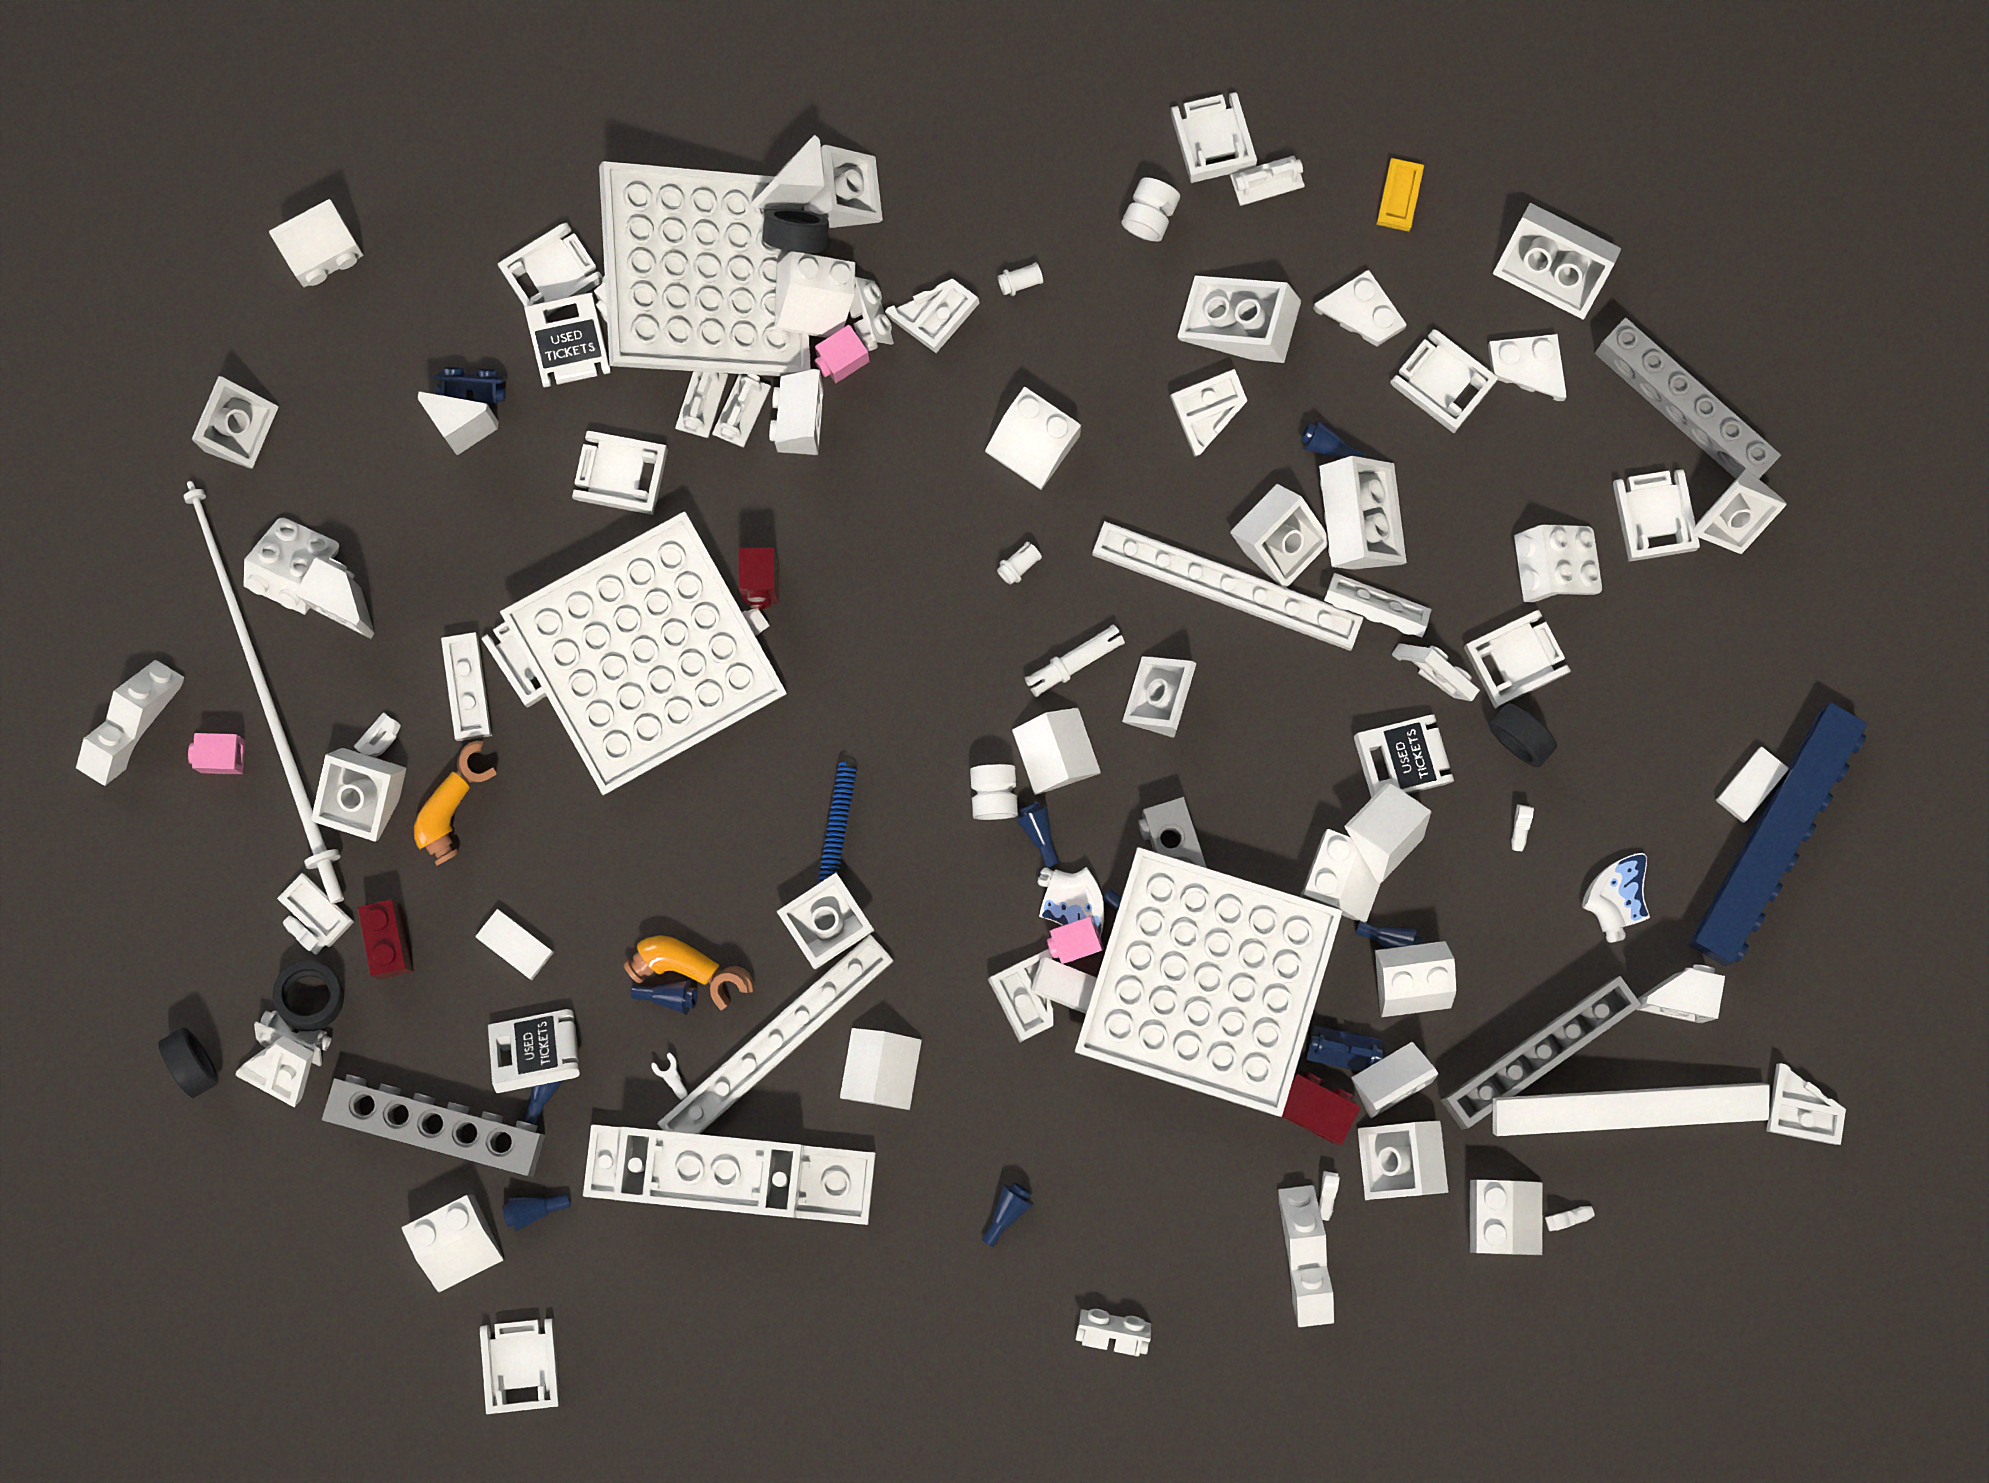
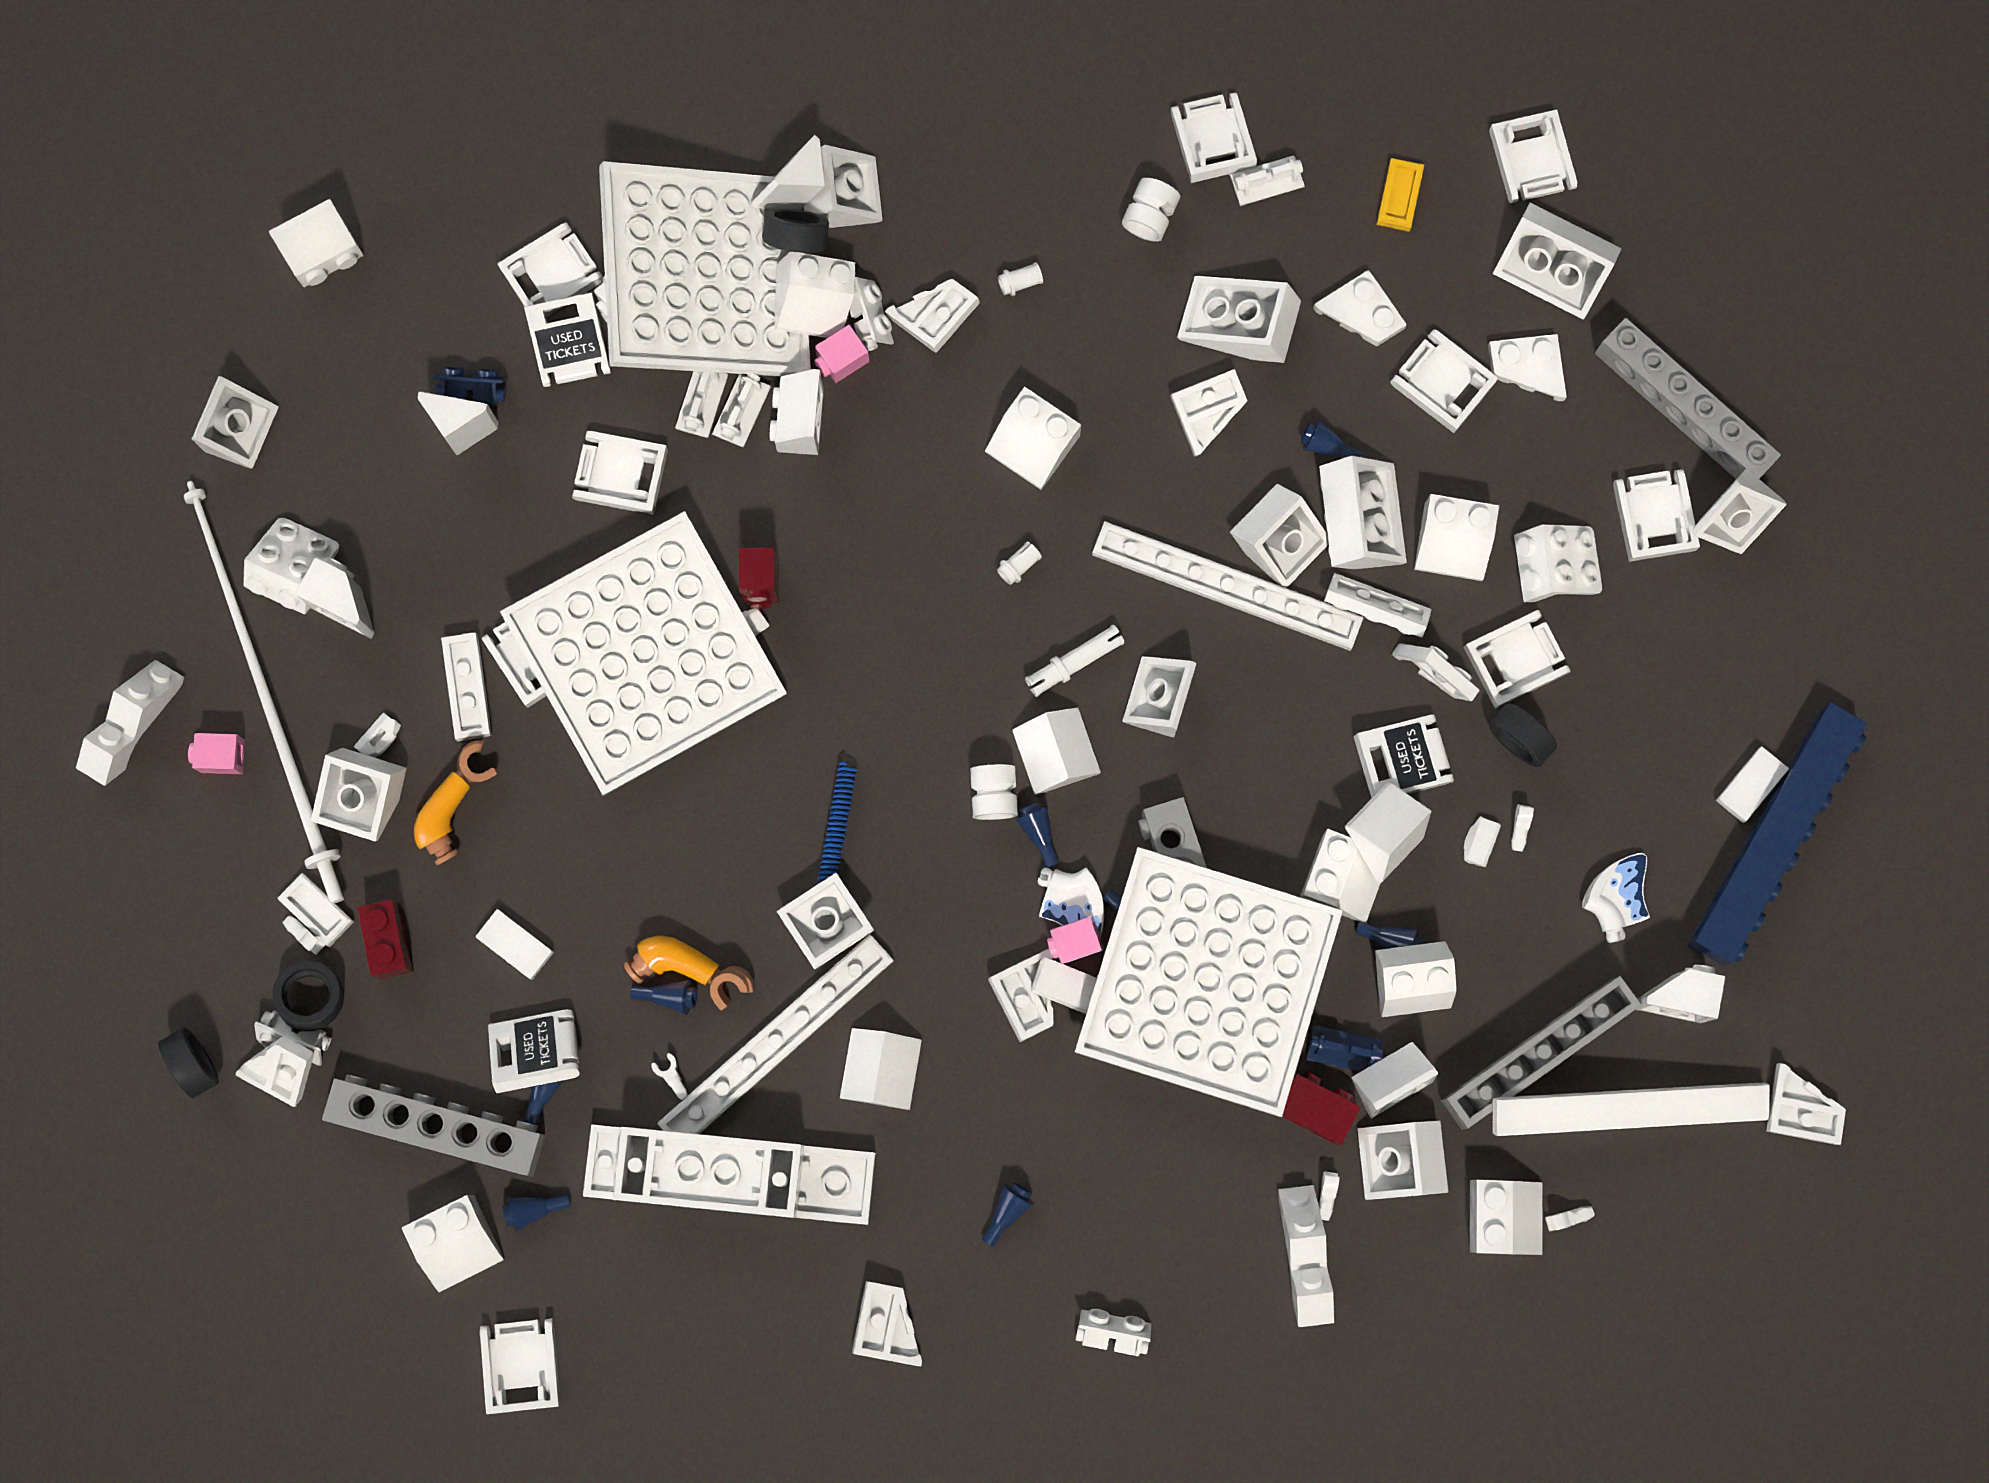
none -> white wing [852,1281,922,1367]
none -> white slope [1414,494,1499,581]
none -> white piece [1463,816,1501,867]
none -> white container [1489,110,1577,204]

